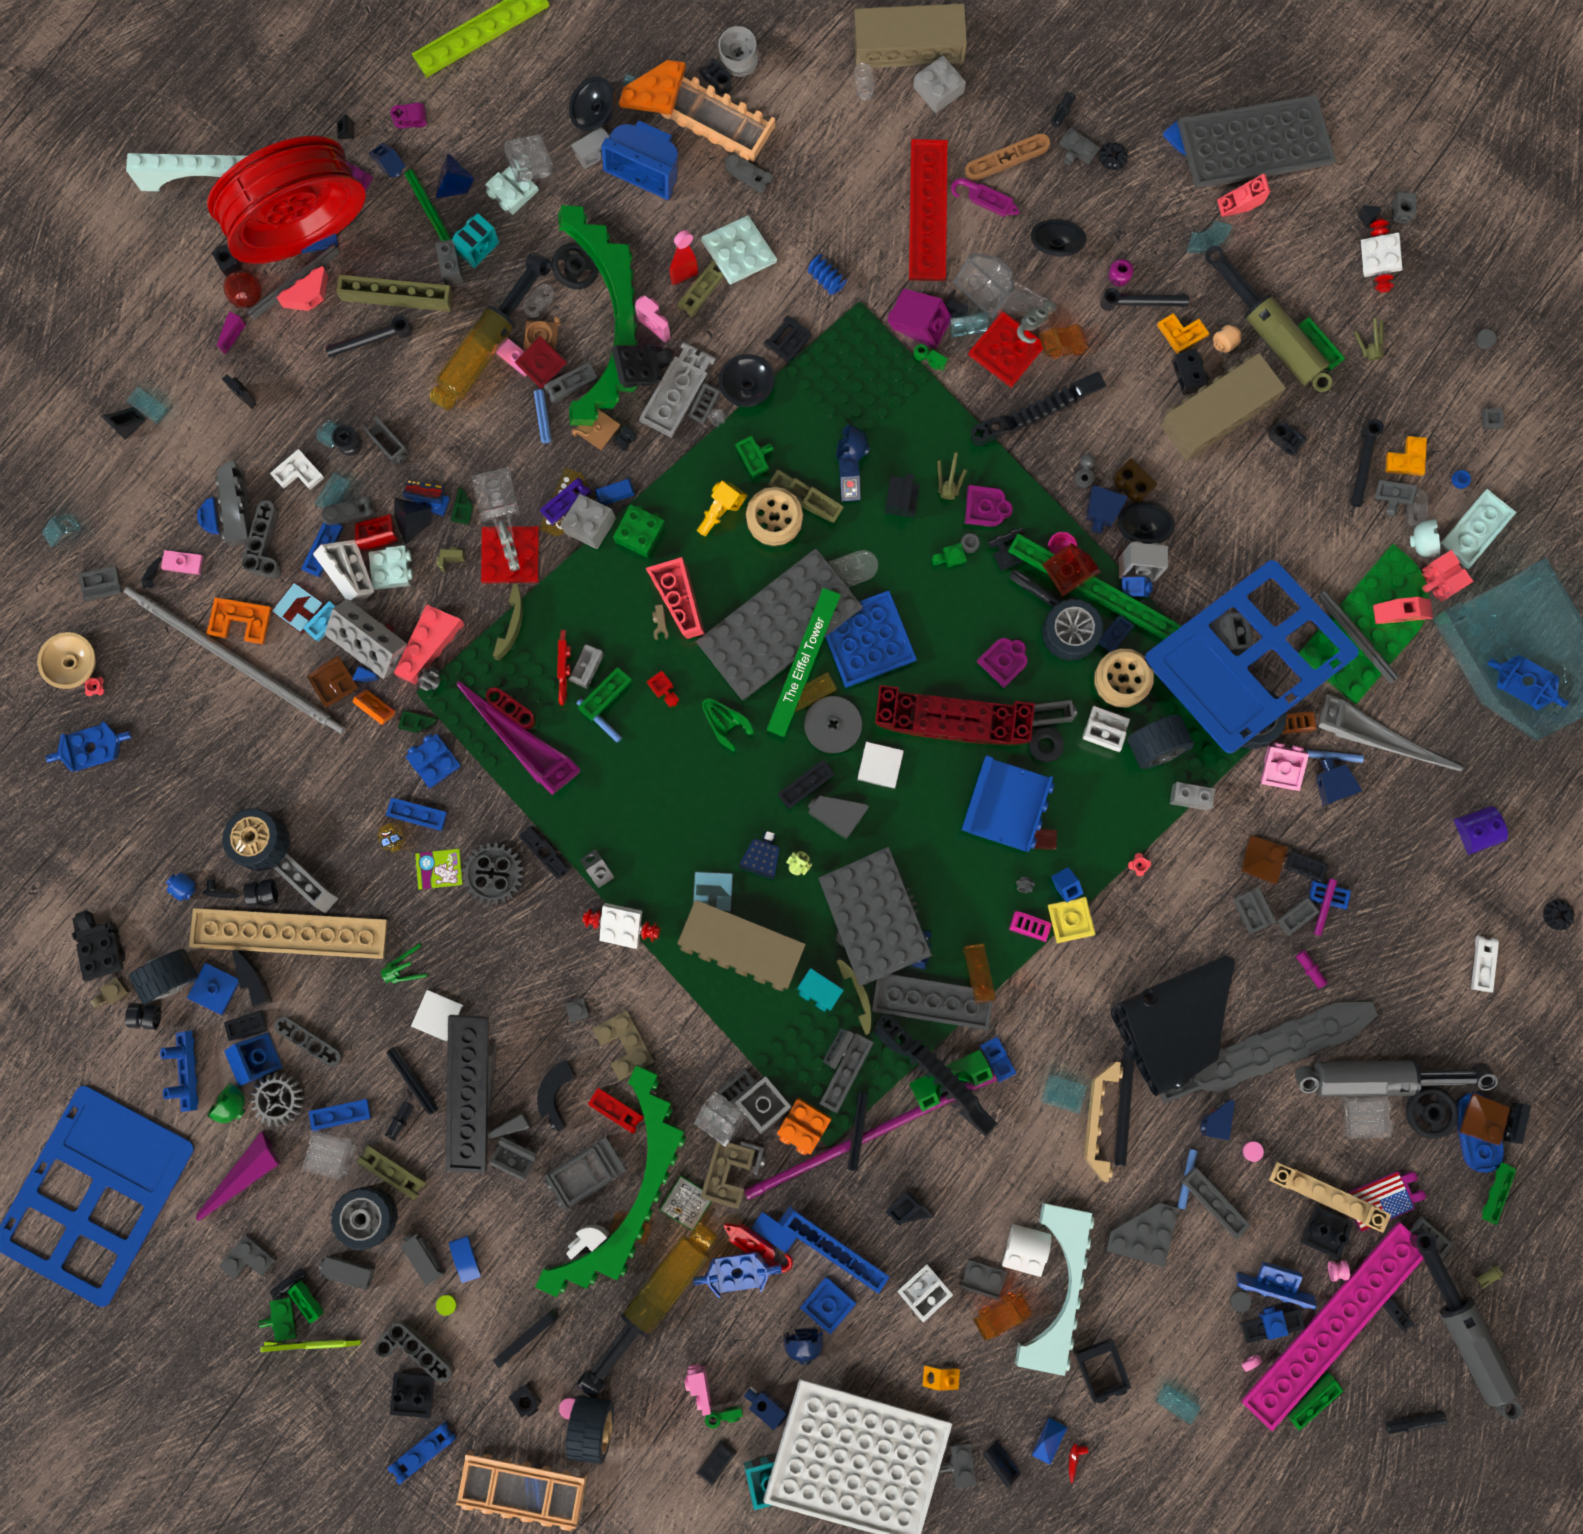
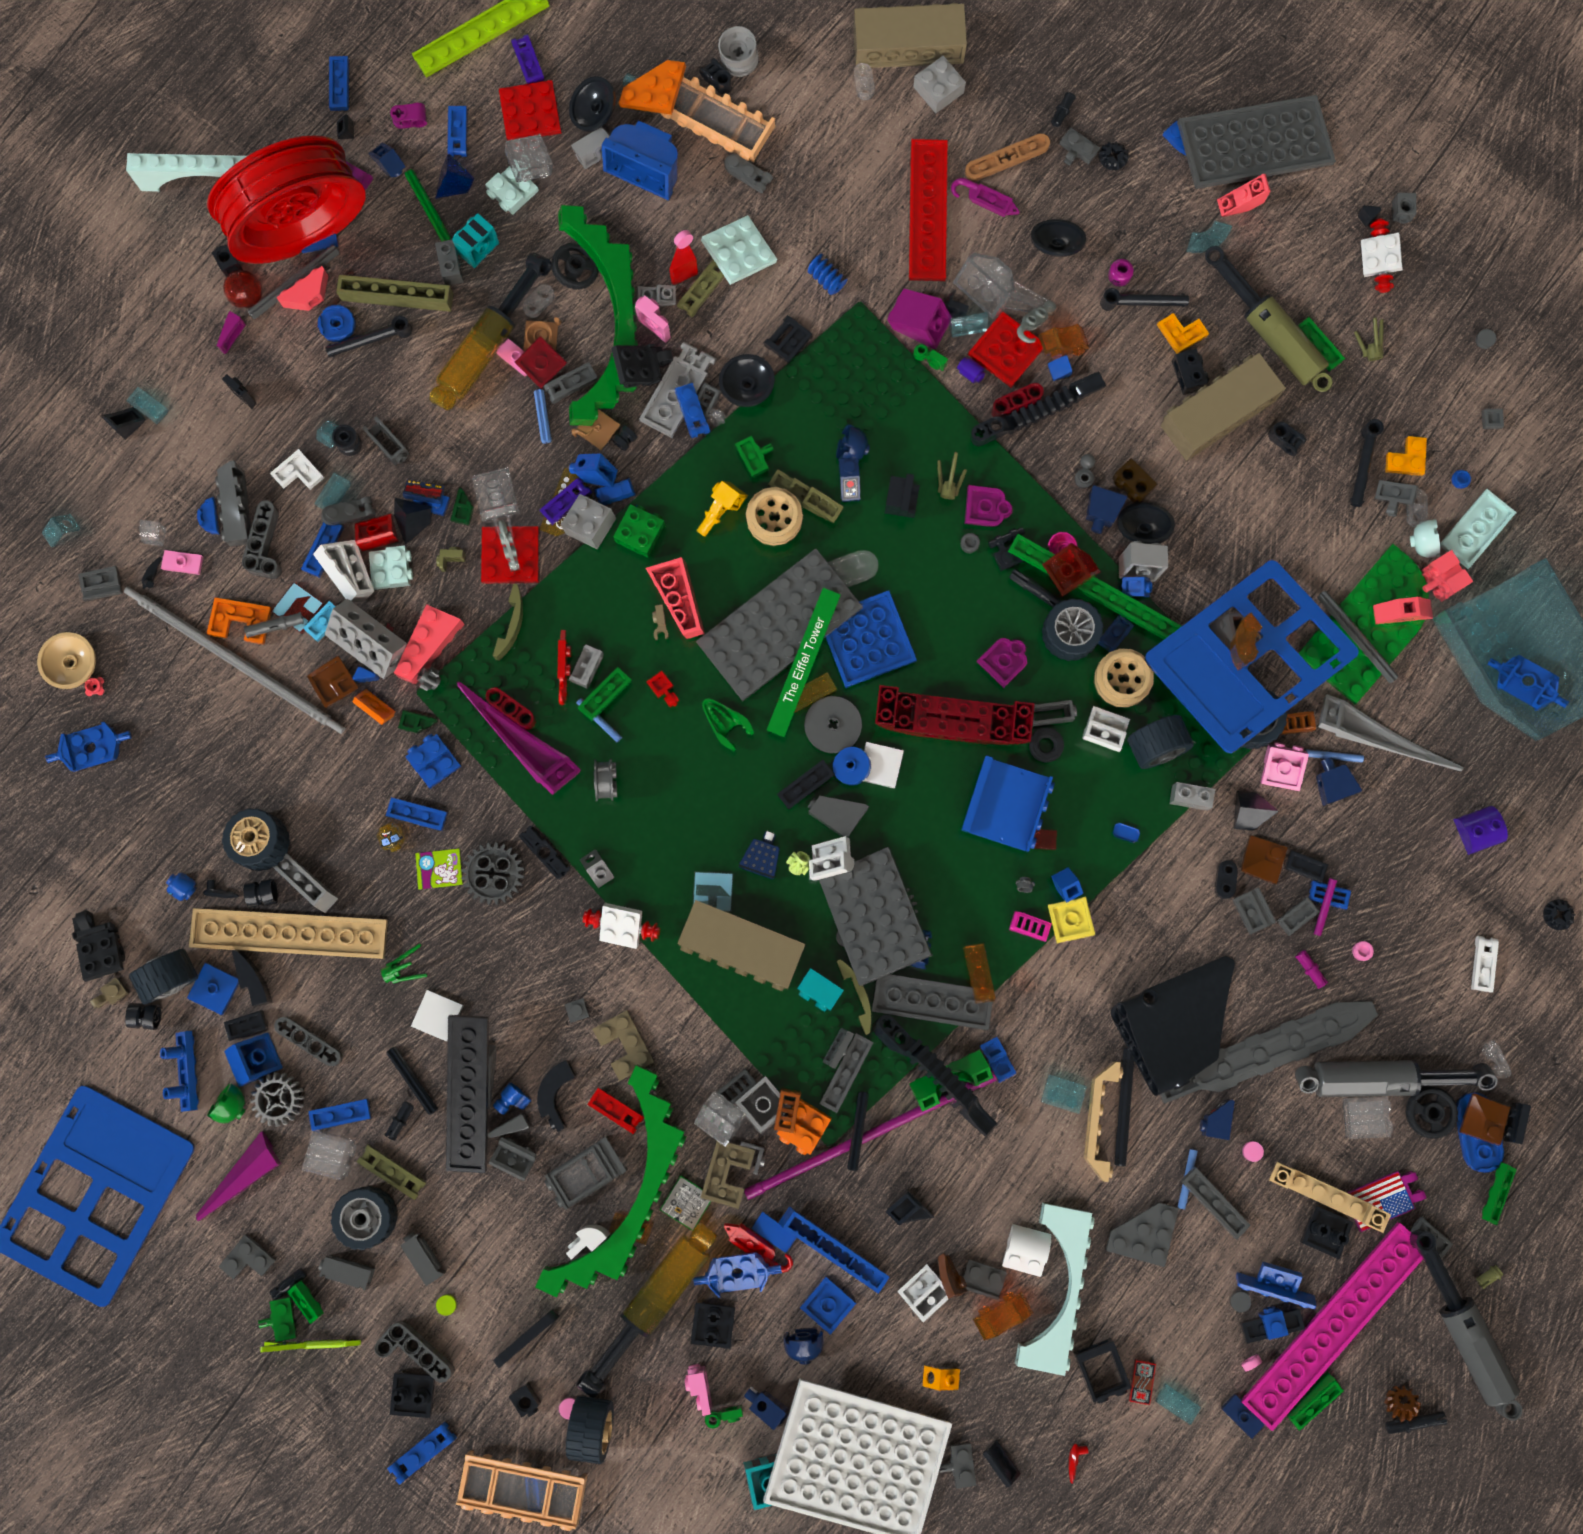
blue slope [449,1235,481,1283] -> none
black tile [696,1440,737,1486] -> none
green plate [931,543,967,567] -> none
blue slope [1032,1417,1068,1465] -> none
coral plate [1128,853,1151,876] -> none
light nougat head [1213,325,1241,353] -> none
bright pink wheel [1328,1260,1350,1281] -> none
black bar [1383,1296,1415,1333] -> none
none -> clear brick [139,520,166,546]
none -> dark grey pin [244,612,304,638]
none -> blue plate [318,305,356,342]
none -> blue plate [329,56,349,111]
none -> blue plate [448,106,468,157]
none -> blue piece [493,1082,532,1115]
none -> red plate [499,80,561,142]
none -> dark purple plate [511,34,545,84]
none -> blue torso [569,454,618,487]
none -> dark grey wheel [594,758,617,802]
none -> light grey slope [637,285,676,307]
none -> blue plate [674,383,710,438]
none -> black plate [690,1302,735,1349]
none -> dark orange slope [774,1088,801,1133]
none -> white brick [809,836,854,881]
none -> blue plate [833,747,871,786]
none -> reddish brown plate [937,1253,968,1299]
none -> dark purple brick [957,357,985,384]
none -> dark red beam [991,383,1044,417]
none -> blue slope [1047,355,1073,381]
none -> blue piece [1113,823,1140,843]
none -> tile [1129,1360,1156,1405]
none -> black plate [1215,860,1238,899]
none -> dark blue plate [1221,1394,1265,1439]
none -> clear orange brick [1230,613,1263,670]
none -> black slope [1234,791,1279,831]
none -> bright pink tile [1352,941,1374,961]
none -> reddish brown gear [1384,1385,1421,1422]
none -> clear plate [1483,1040,1511,1079]

